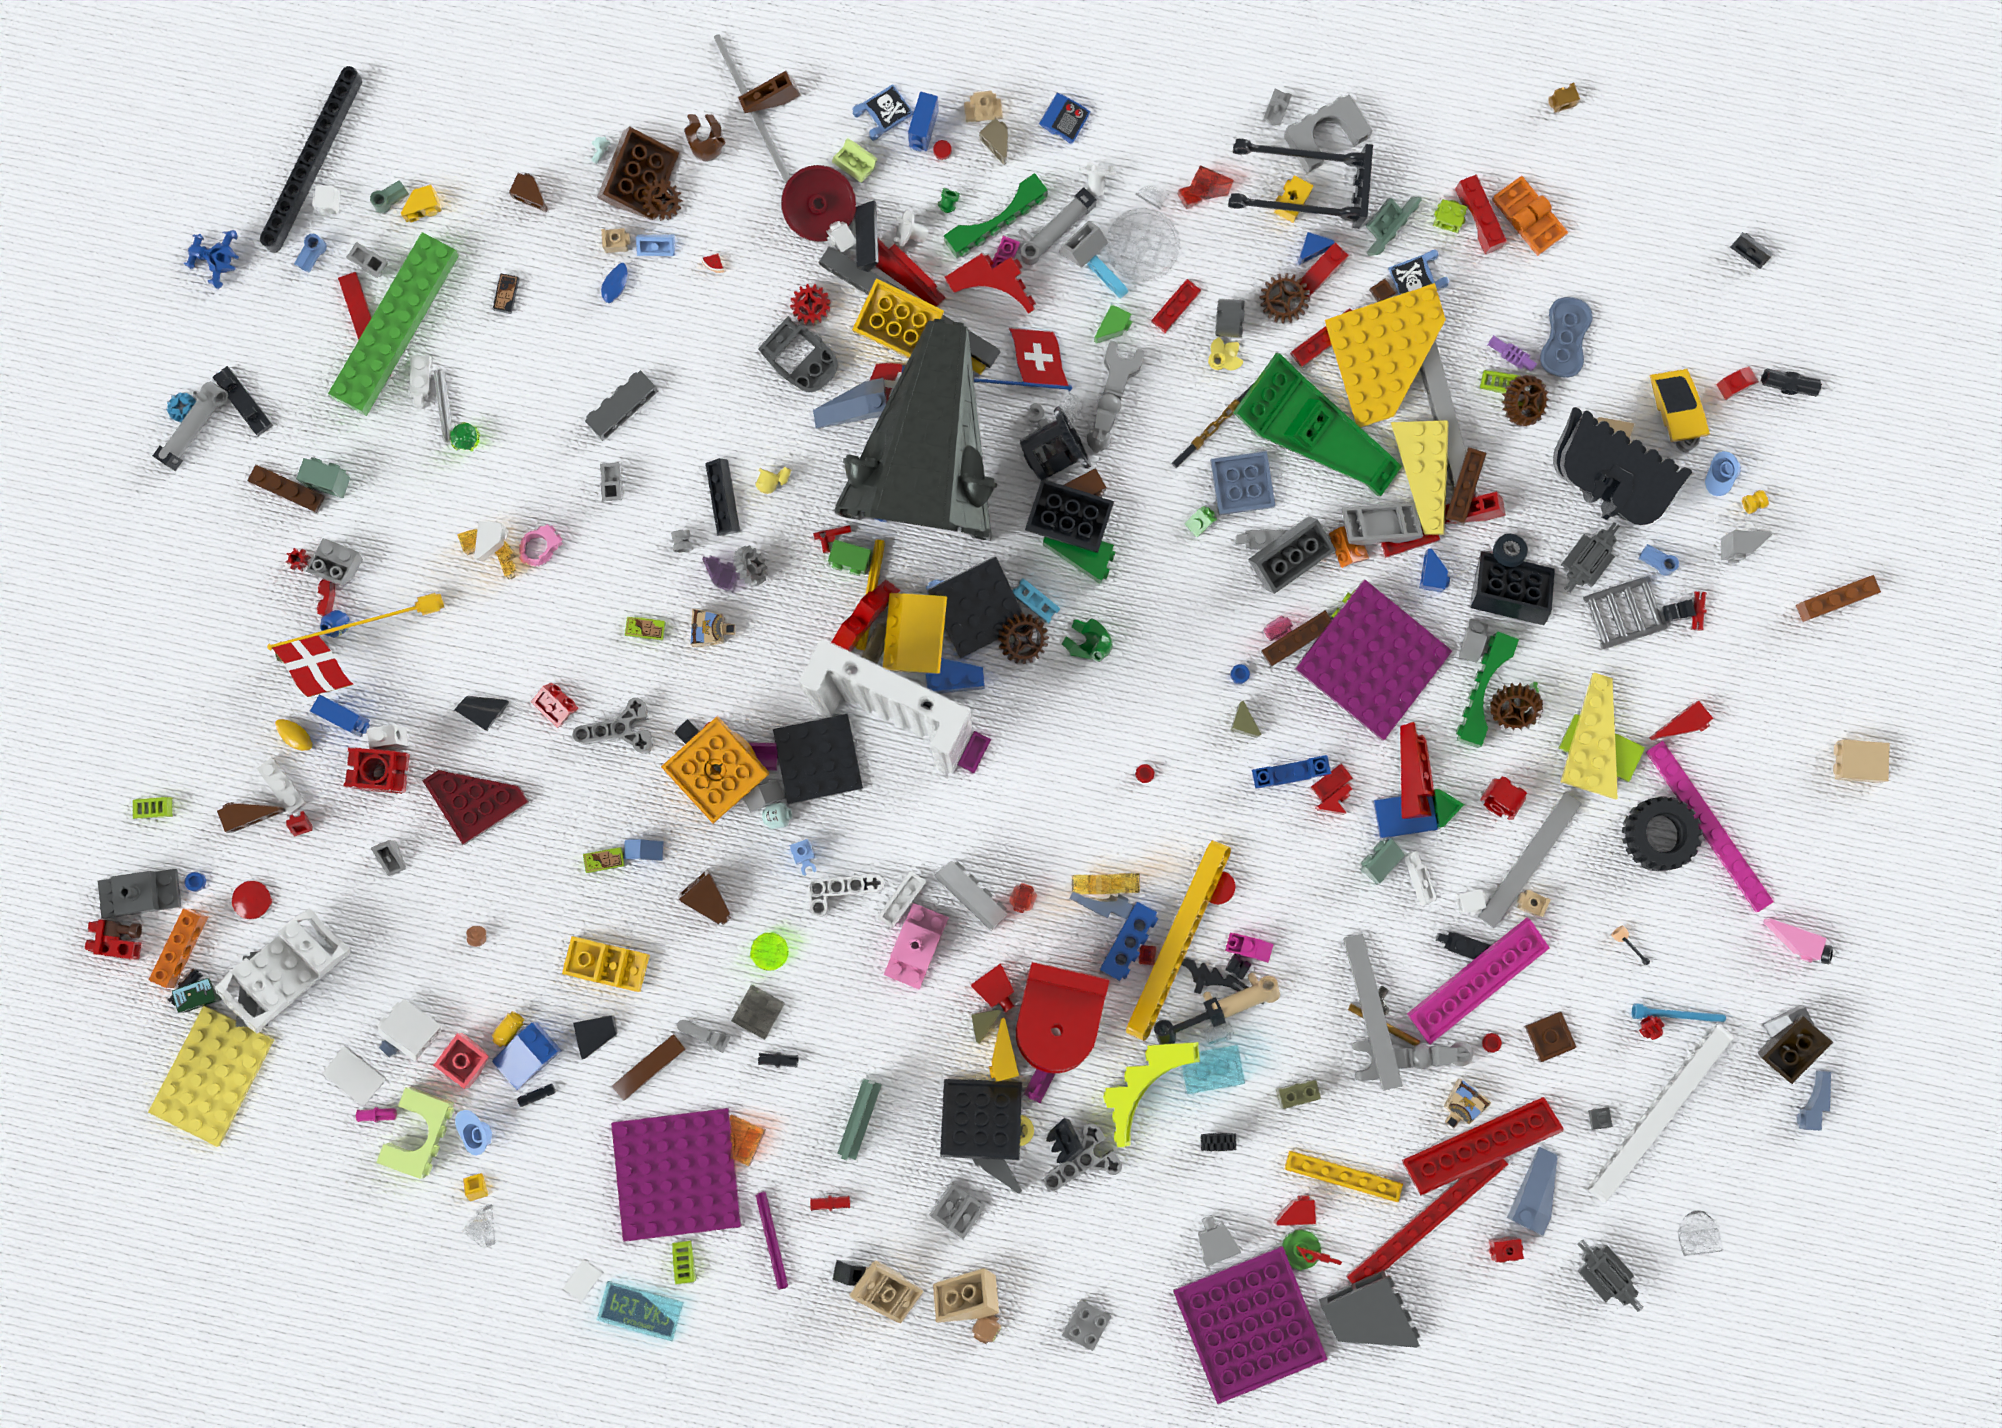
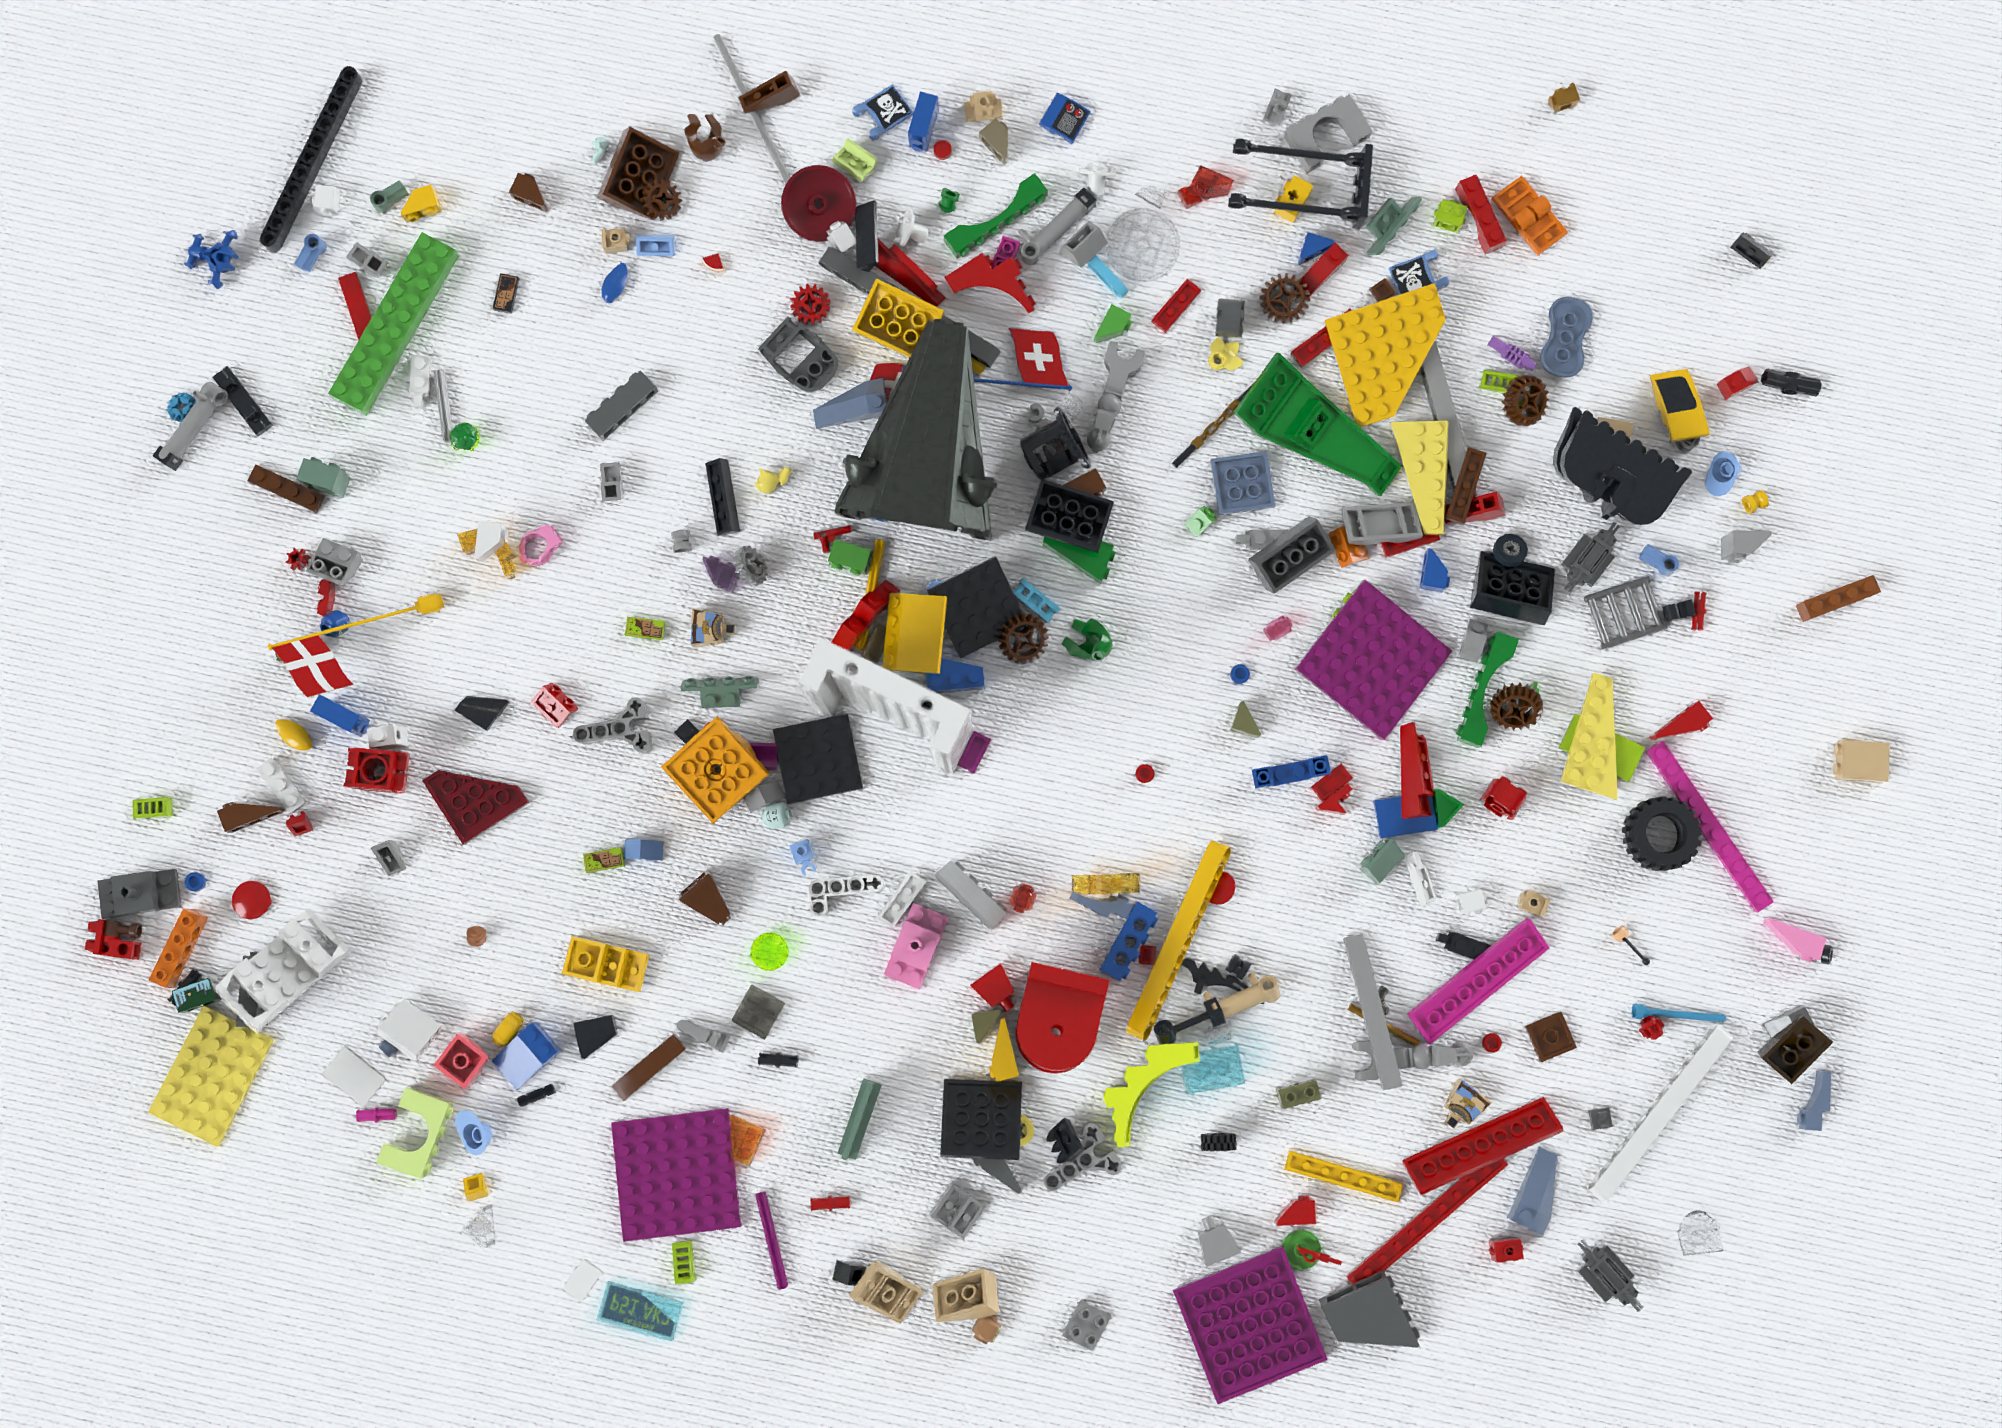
magenta hinge [1023,1069,1055,1103] -> none
dark pink slope [1225,932,1274,963] -> none
reddish brown plate [1261,610,1332,667] -> none
light grey tile [1478,792,1582,928] -> none
none -> sand green bracket [681,676,759,708]

